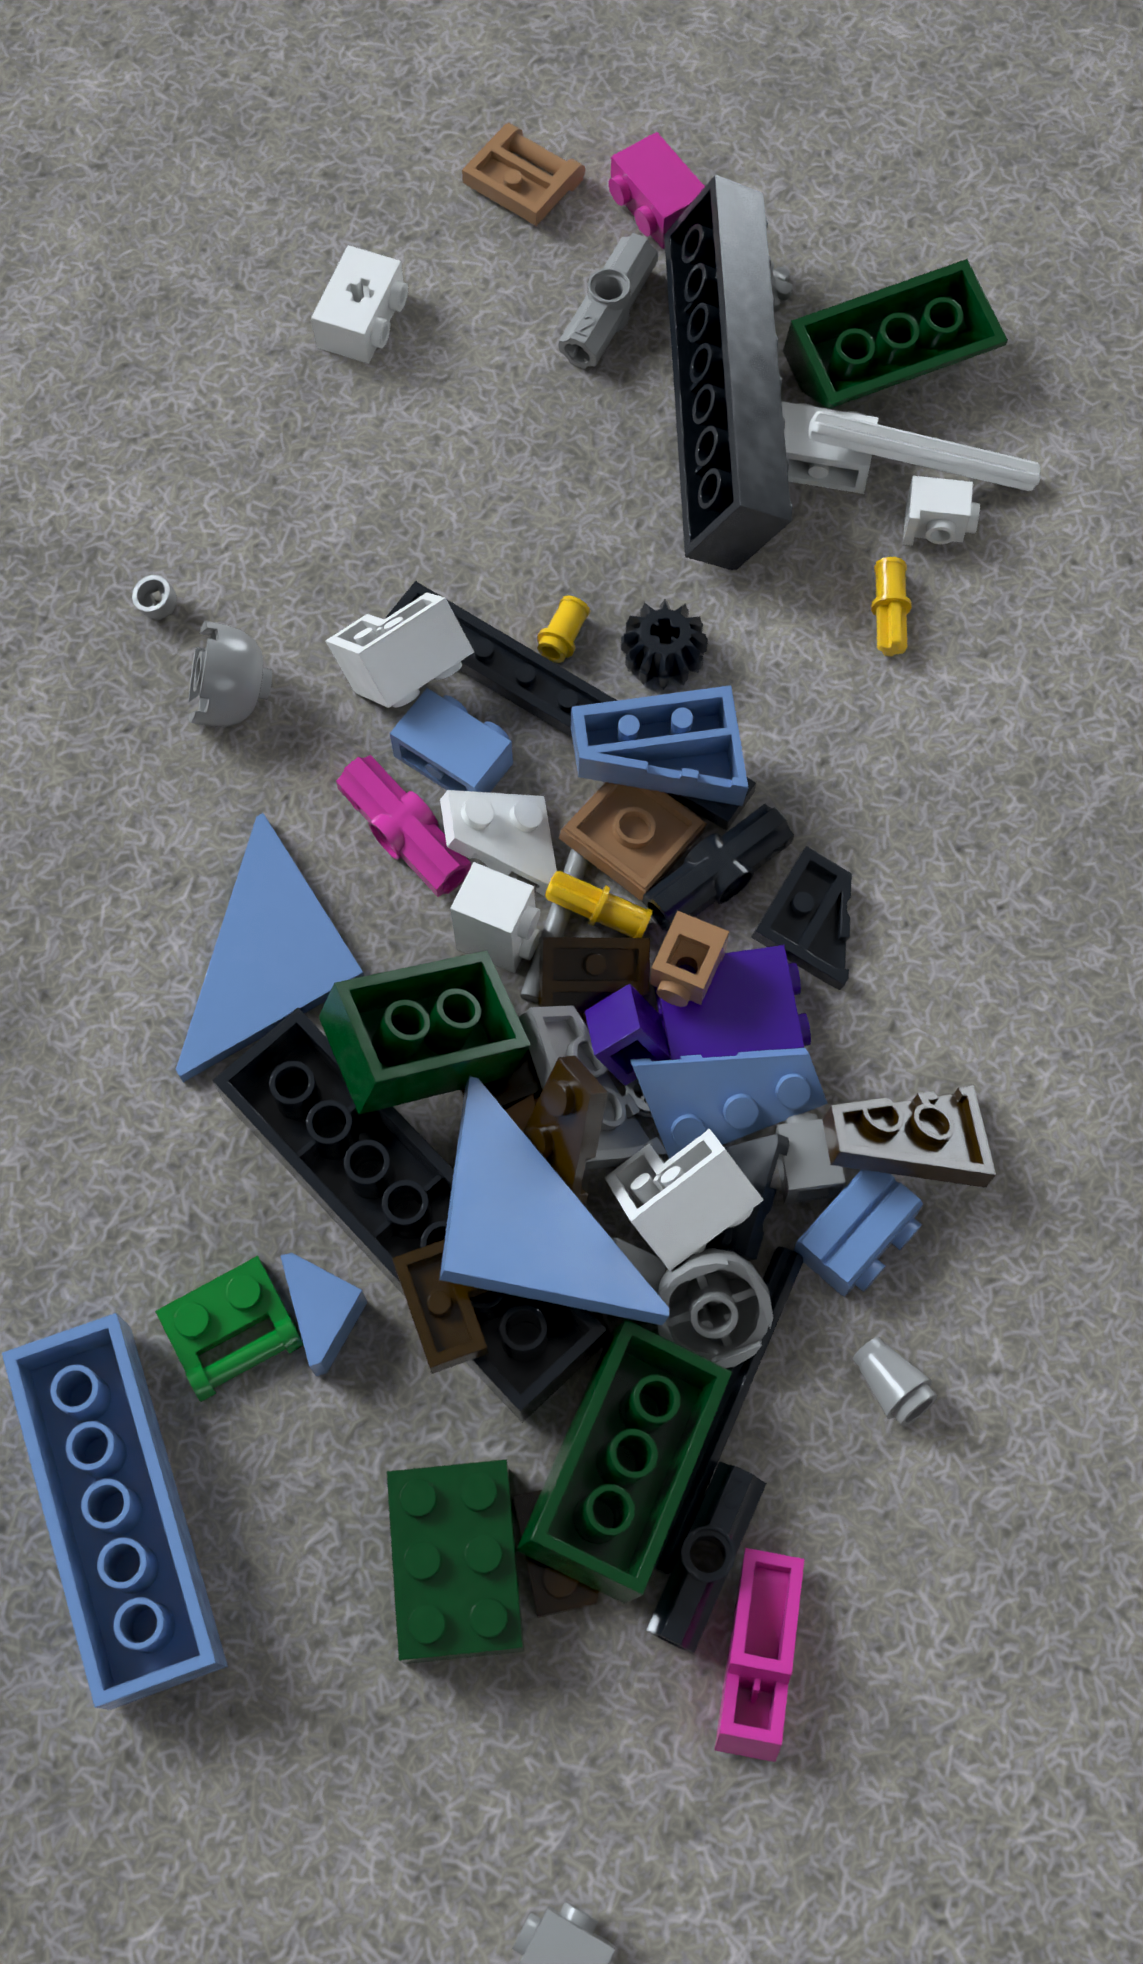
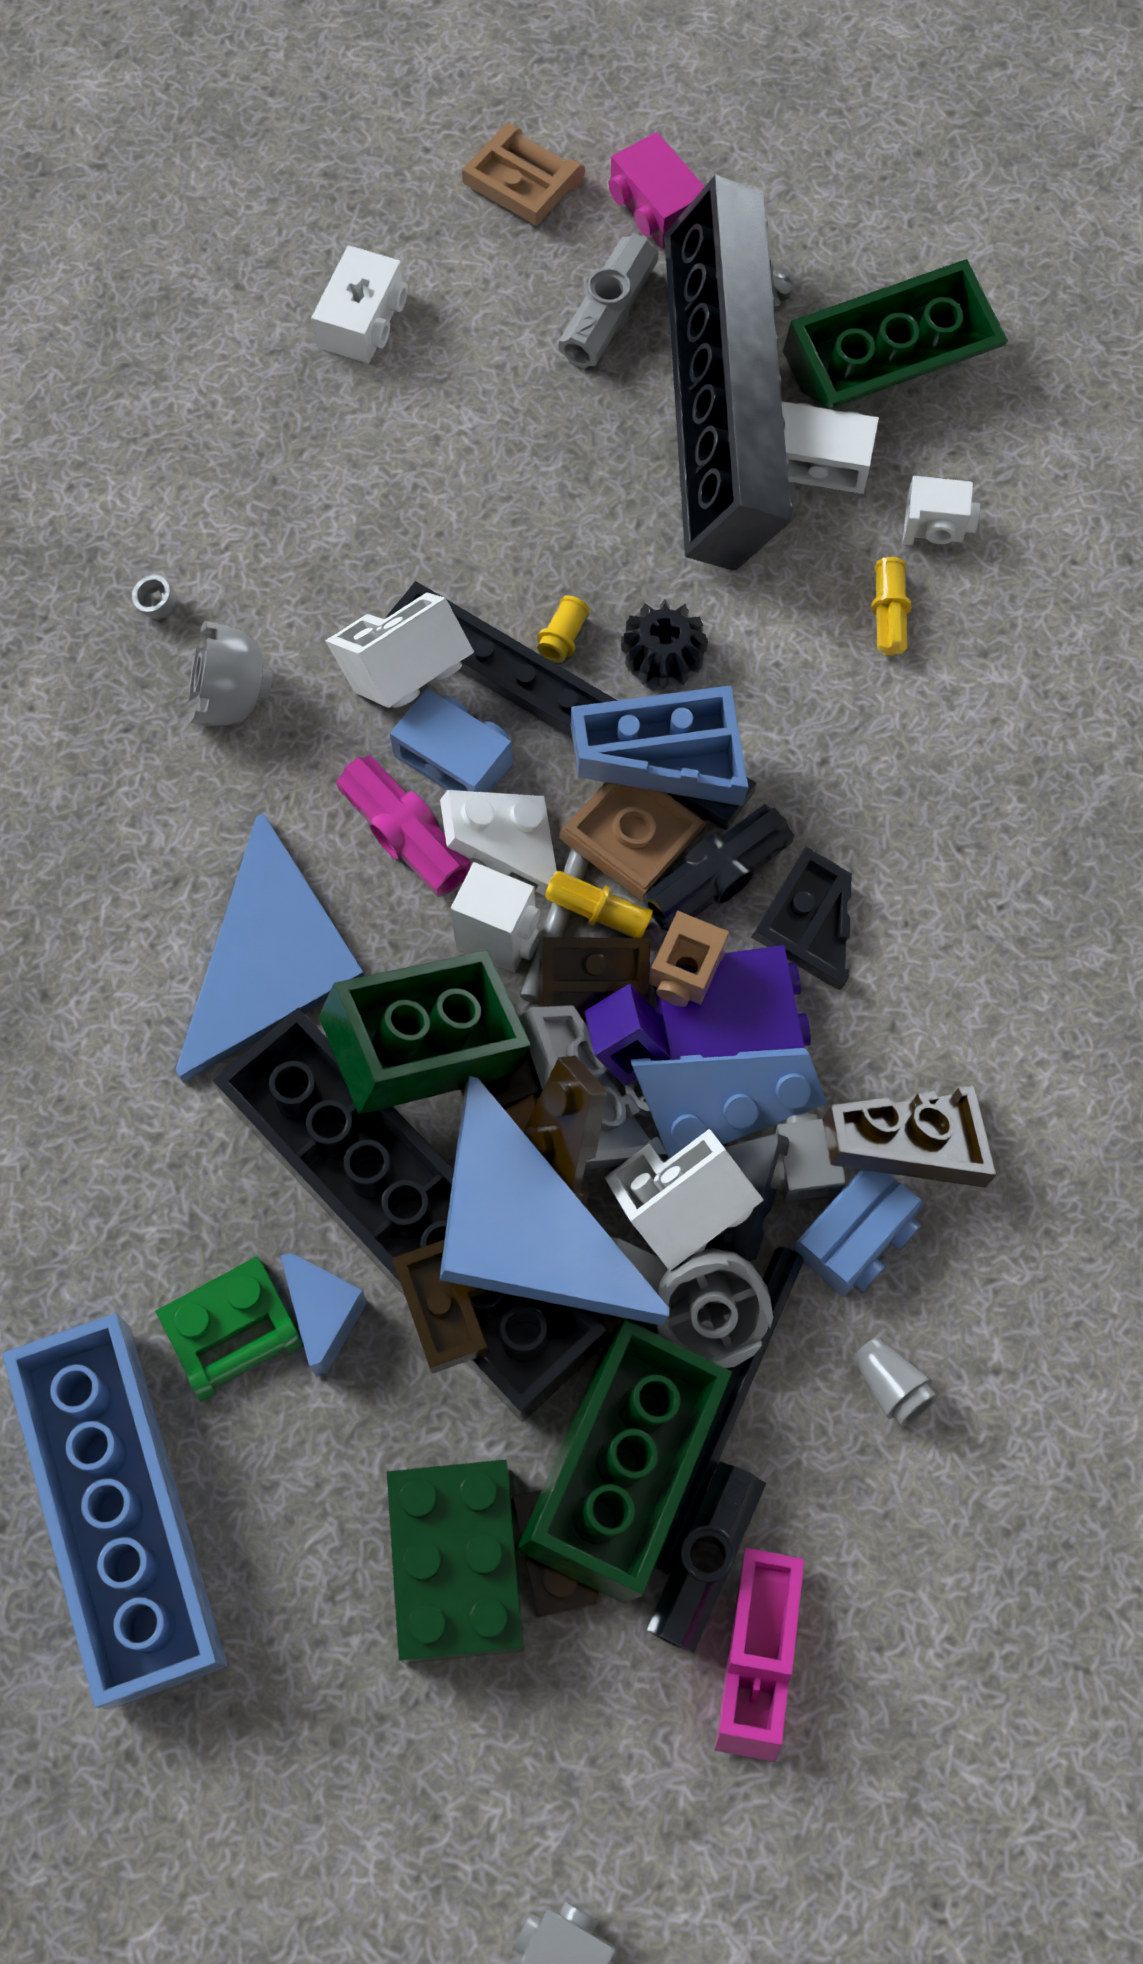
white axle [809,411,1041,491] -> none

